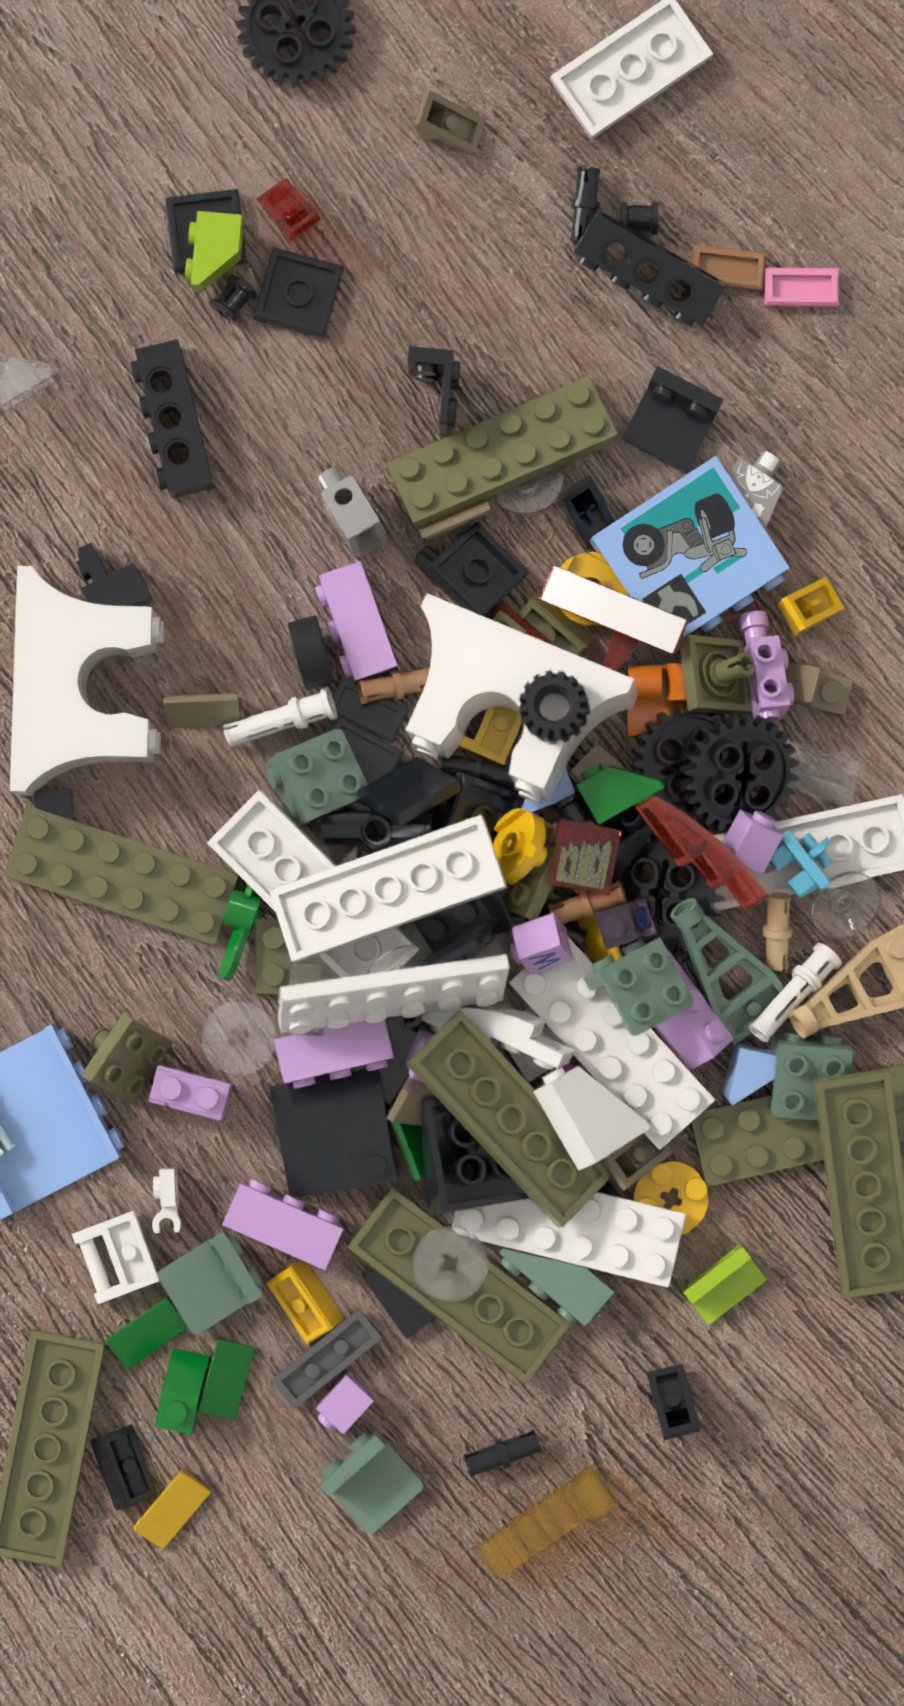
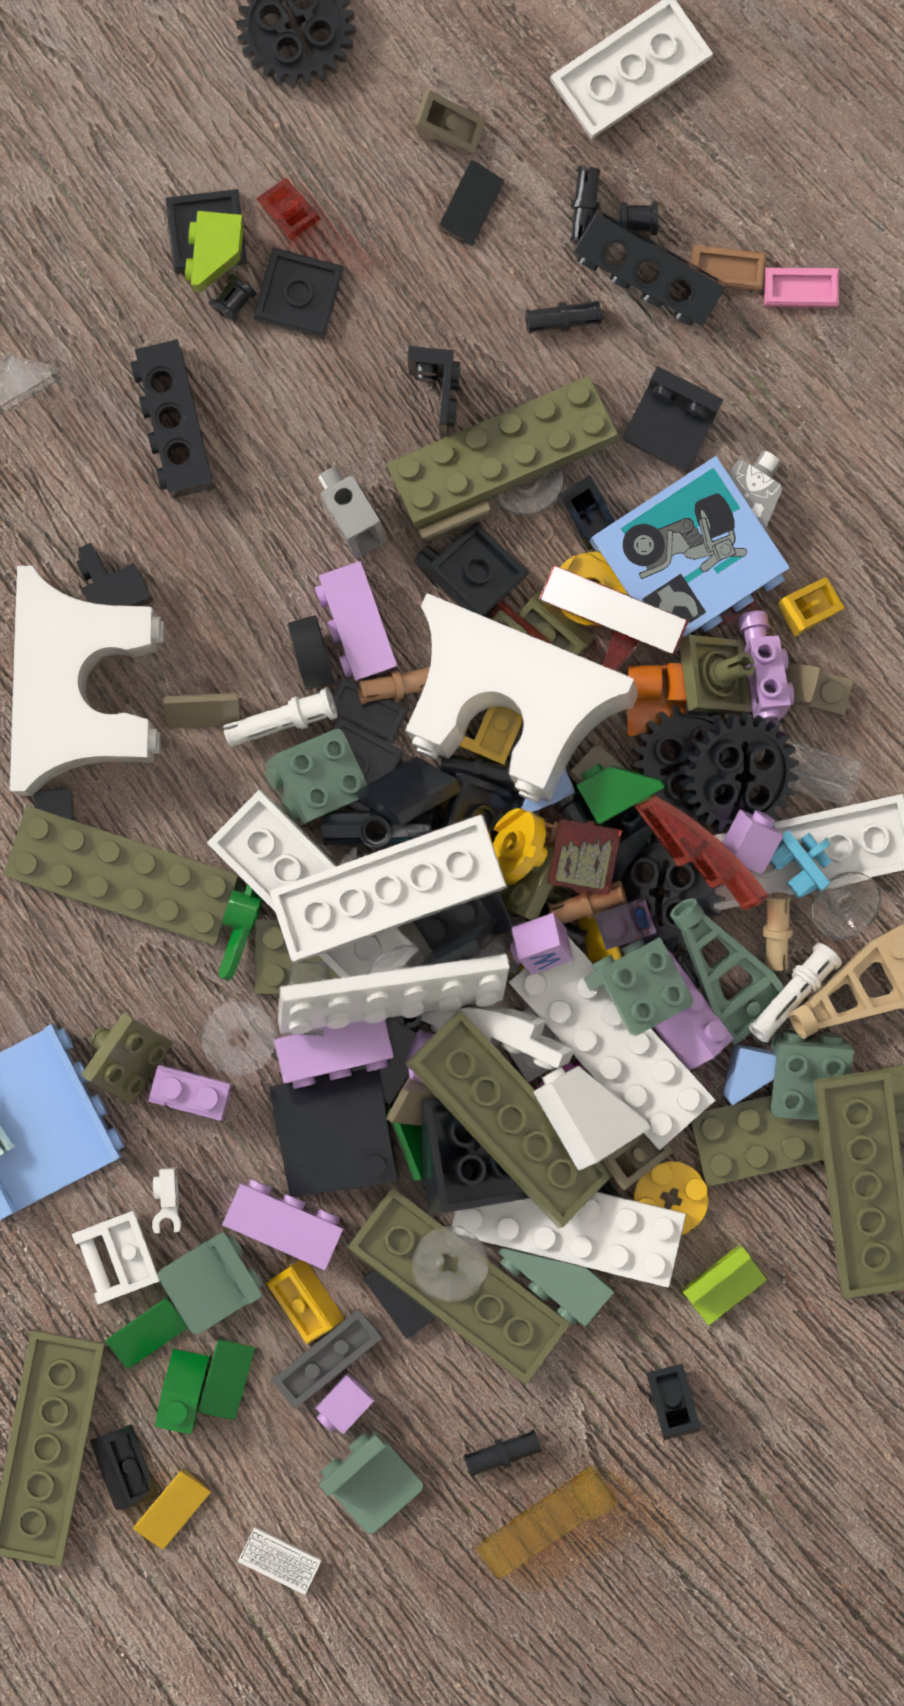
black tyre [519,670,590,744] -> none
none -> white tile [238,1526,322,1595]
none -> black slope [439,160,504,246]
none -> black pin [525,300,602,334]

